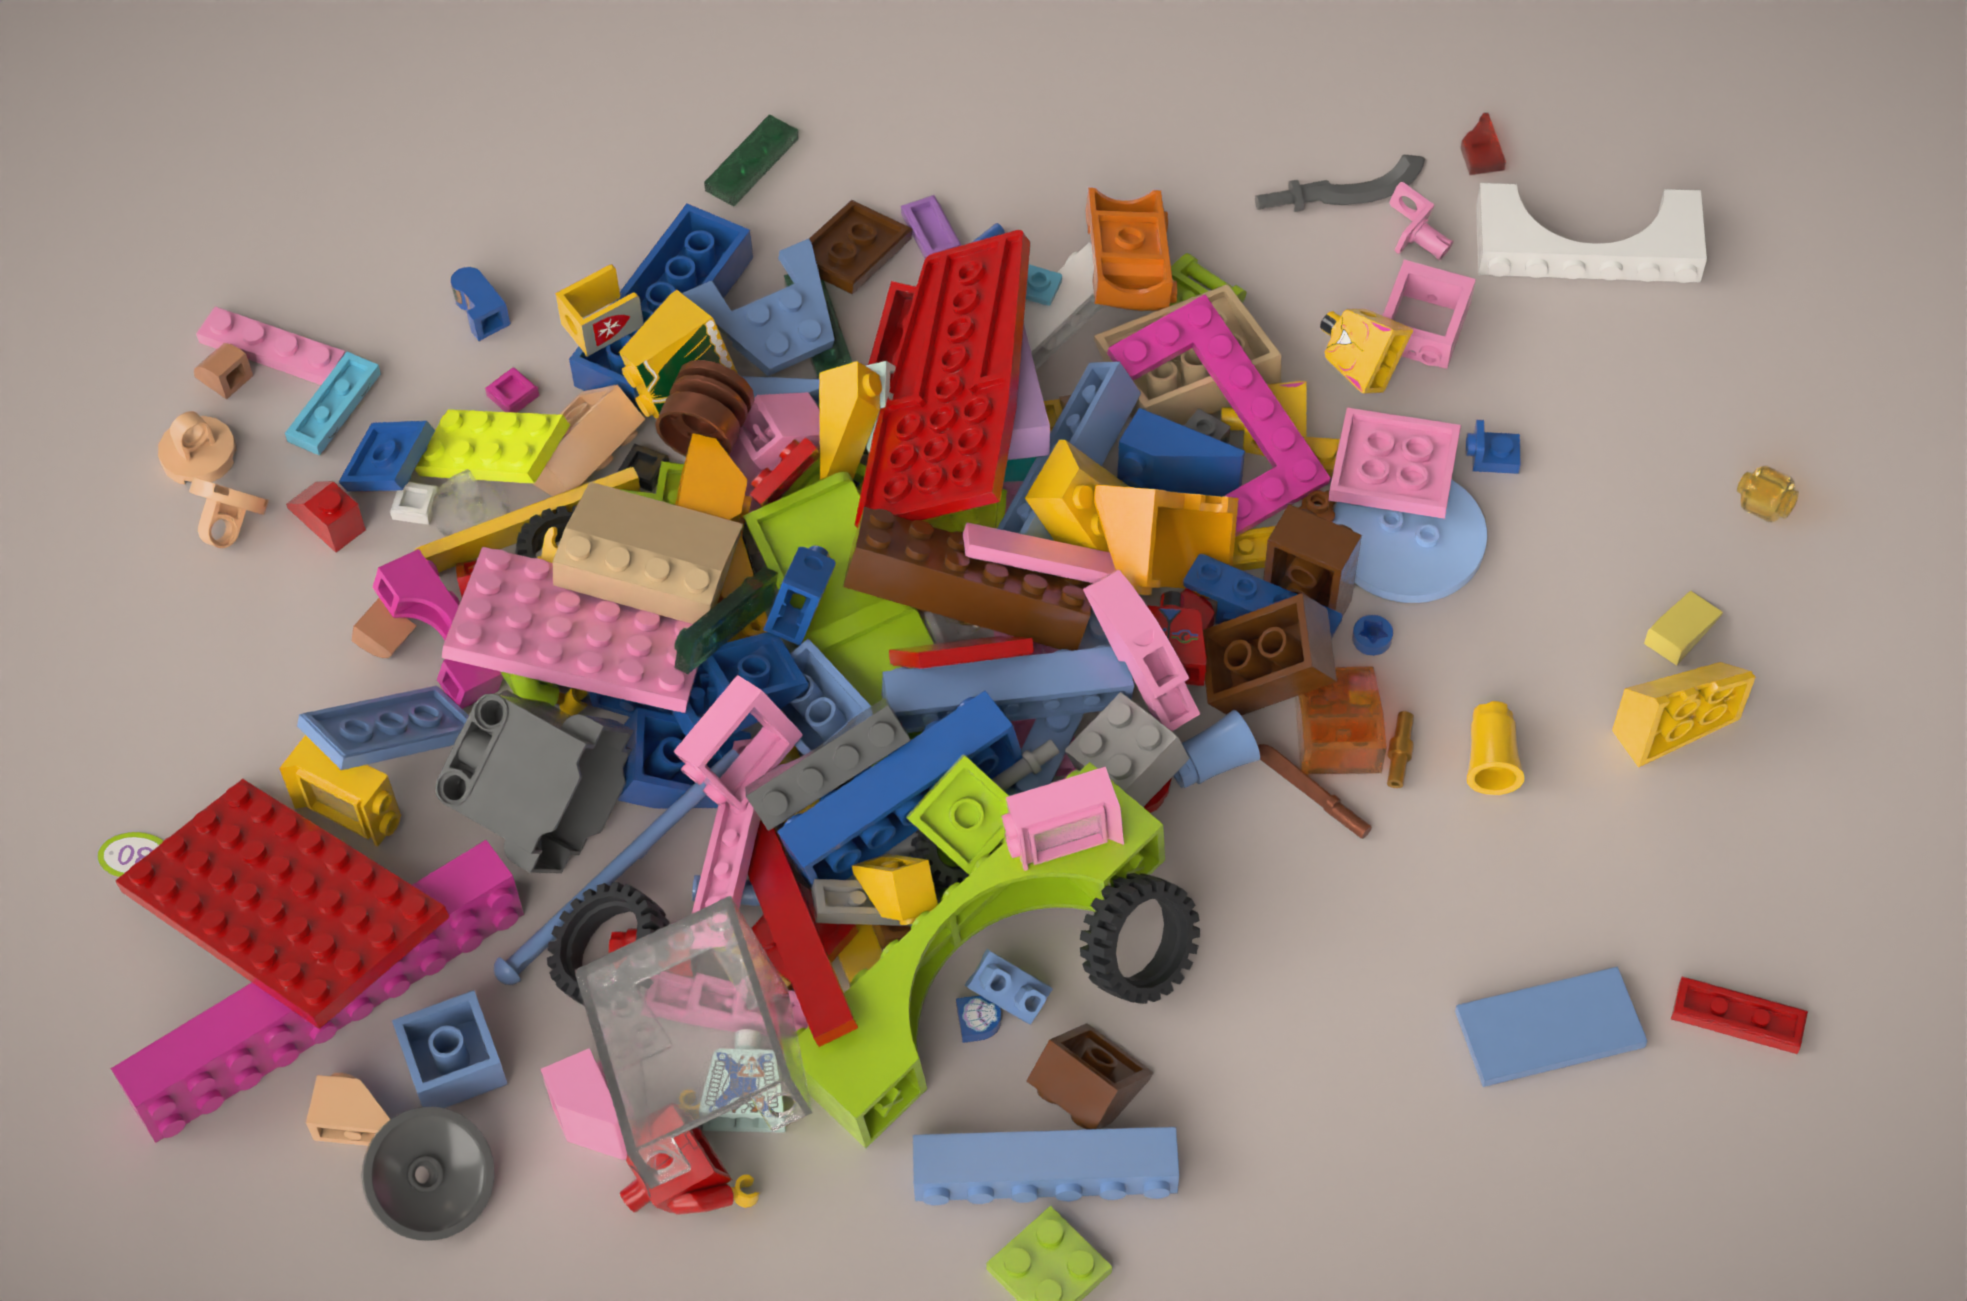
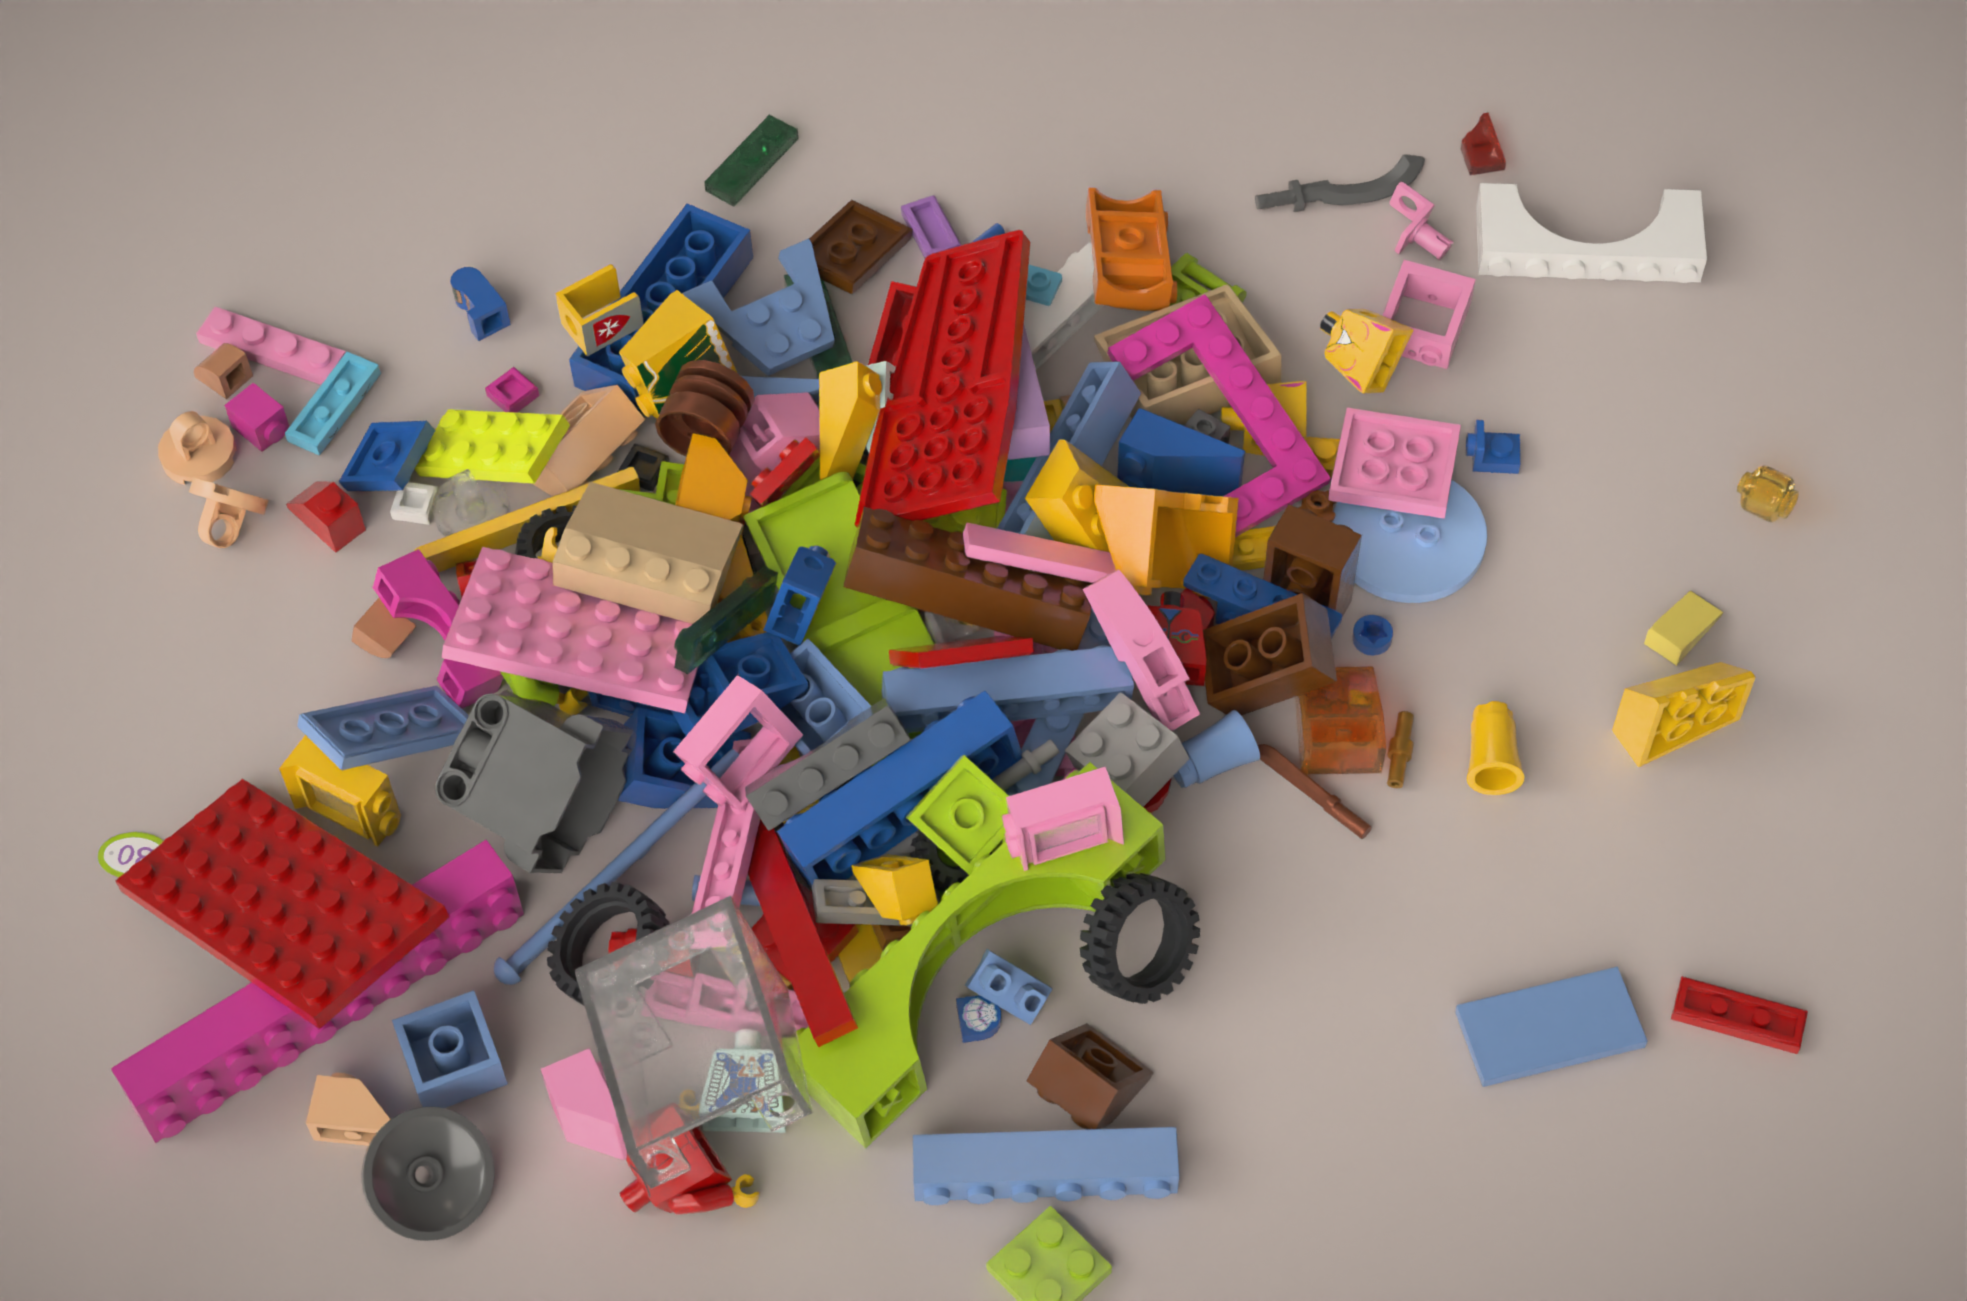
none -> dark pink brick [224,383,290,452]

